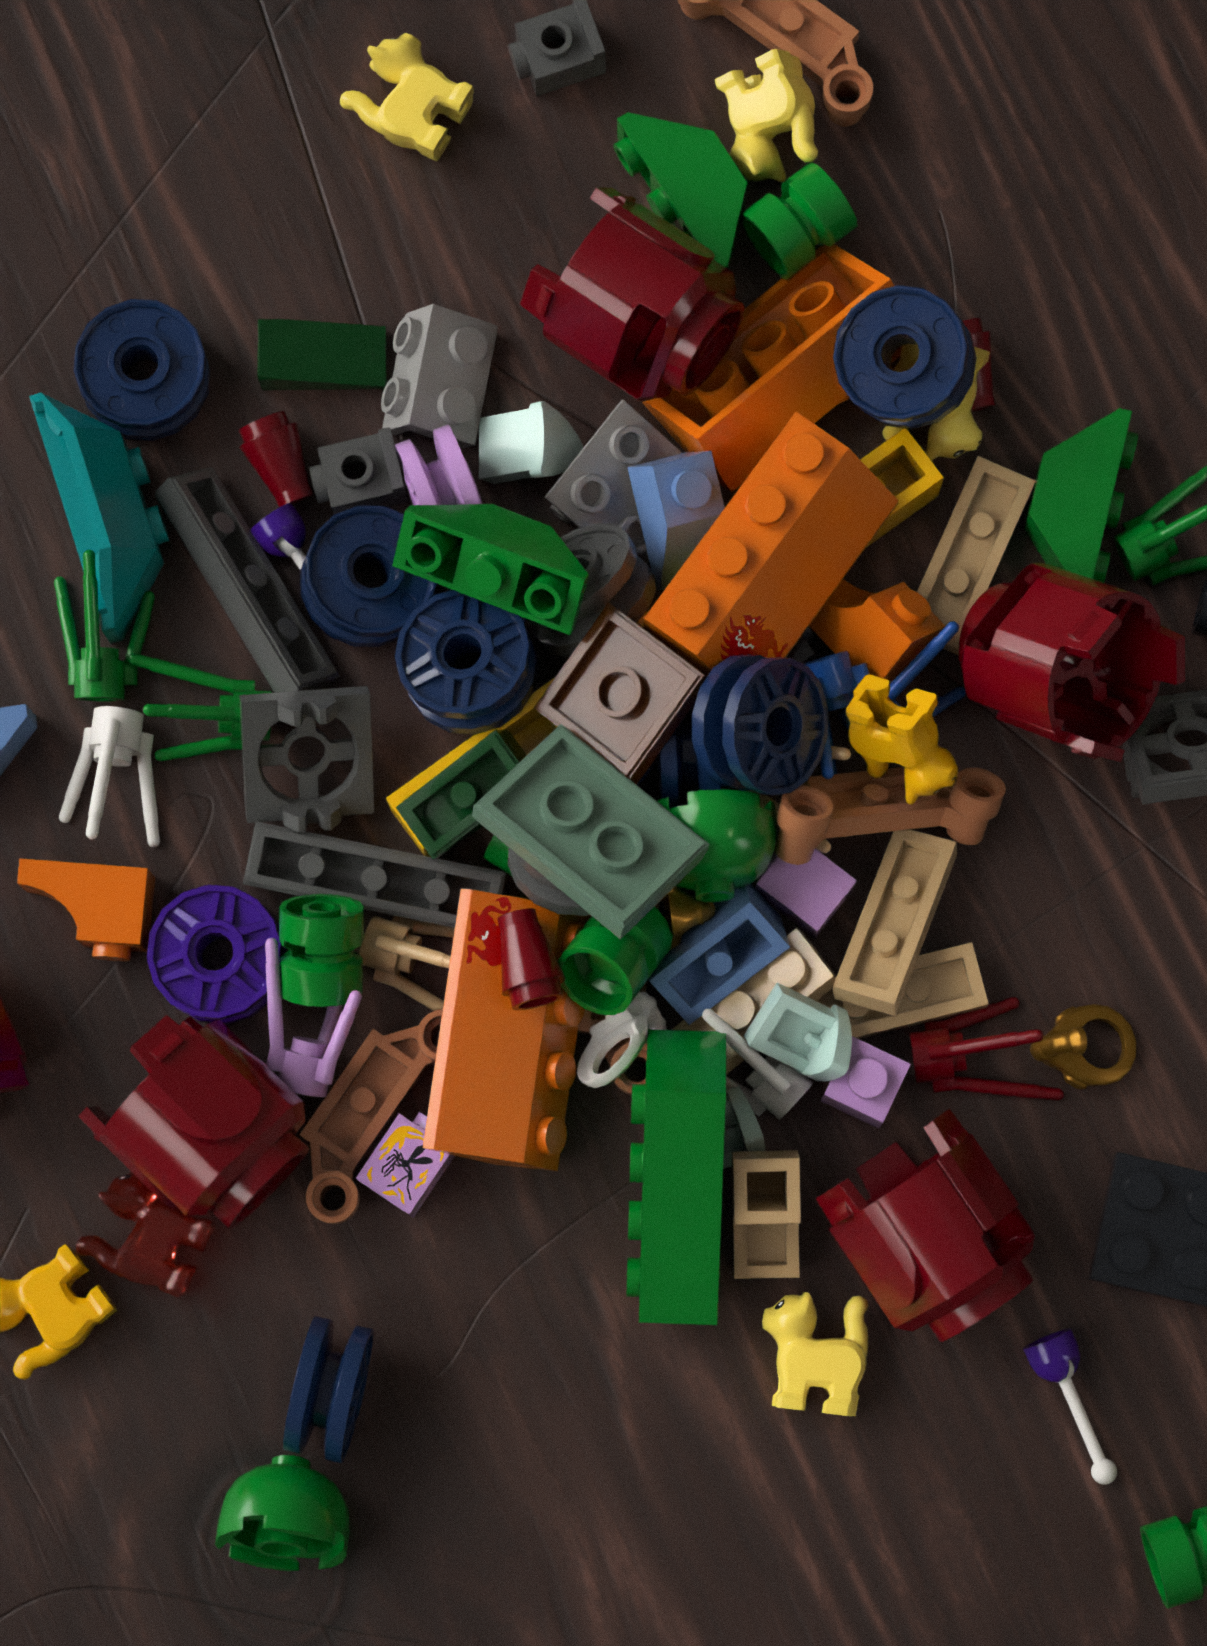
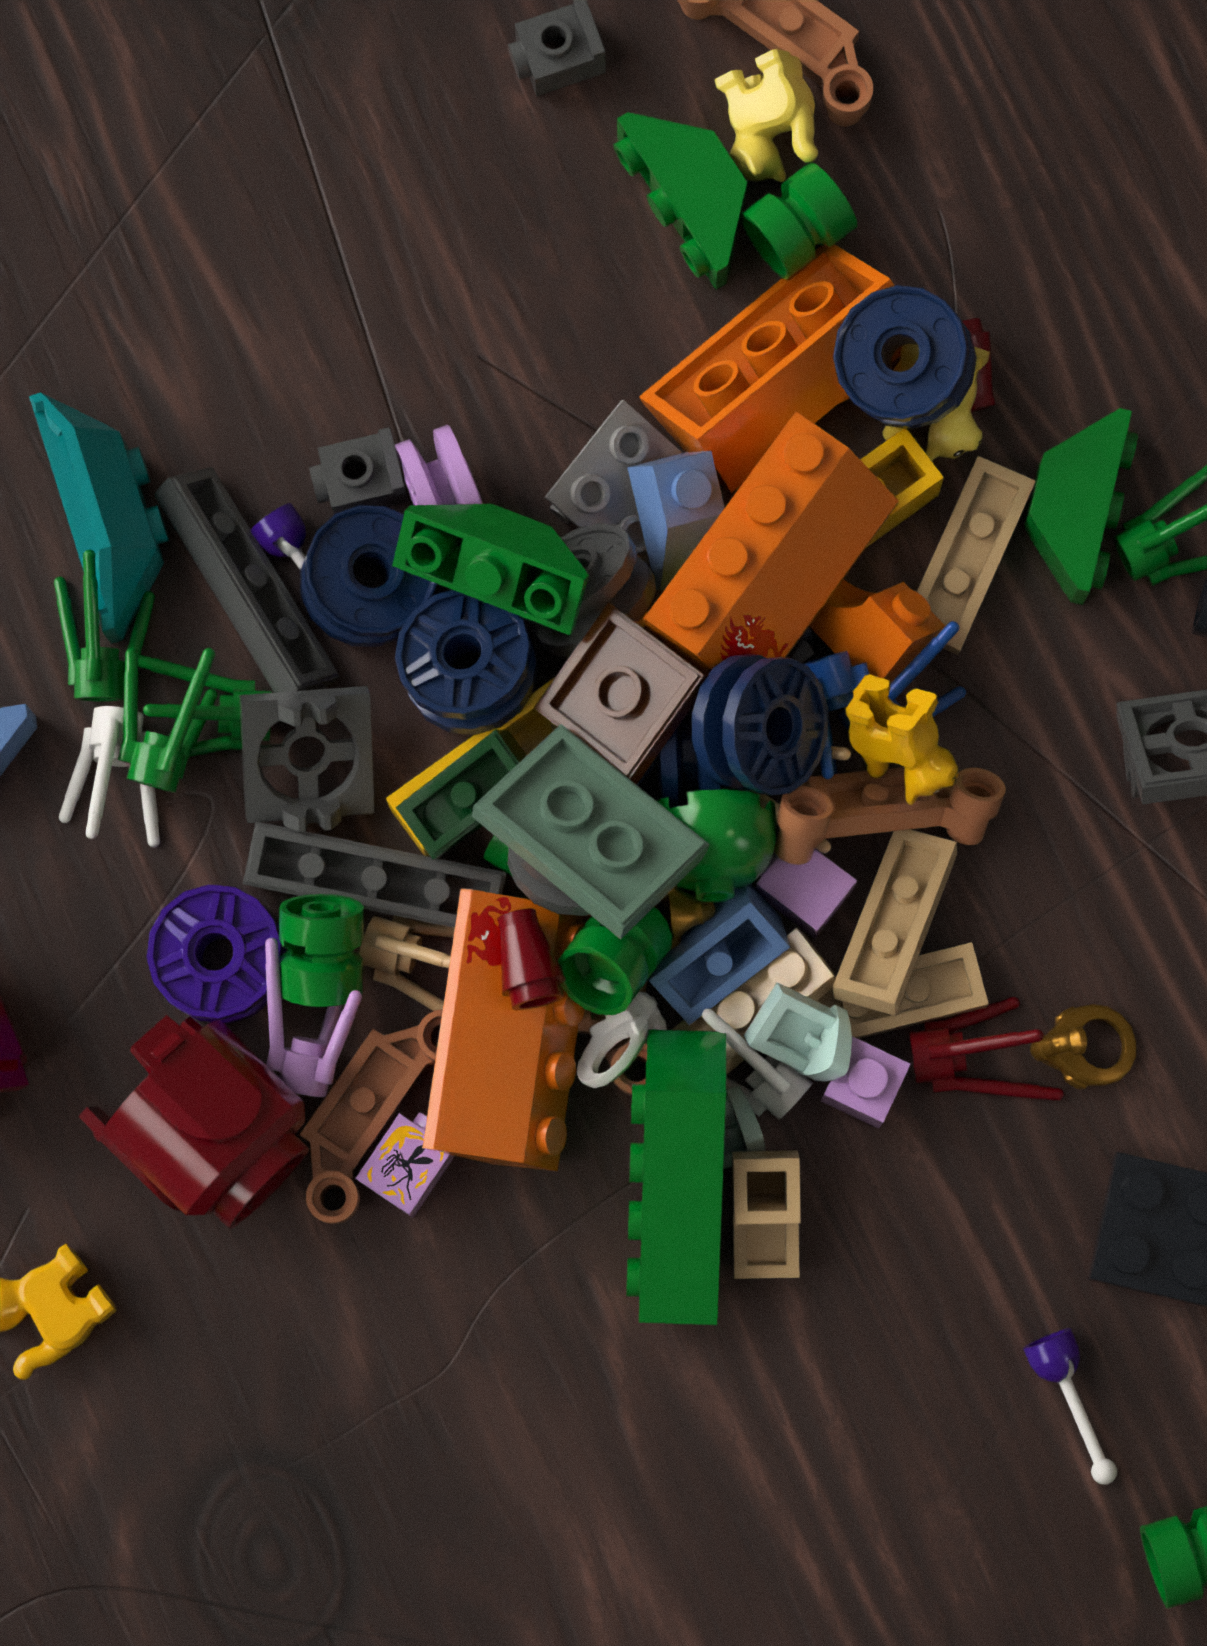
orange arch [17,858,156,961] -> none
dark blue wheel [73,299,210,441] -> none
clear red animal [76,1172,215,1299] -> none
green cylinder [215,1455,349,1571] -> none
dark red cone [239,411,314,507] -> none
dark green slope [257,319,386,391] -> none
dark blue wheel [283,1316,374,1463] -> none
light yellow animal [340,33,474,161] -> none
light grey bracket [381,304,498,448] -> none
light aqua tile [479,401,584,484] -> none
dark red piece [520,187,745,402] -> none
light yellow animal [762,1292,869,1417] -> none
dark red piece [816,1108,1035,1342] -> none
dark red piece [959,563,1185,762] -> none
none -> green plant [117,647,218,793]

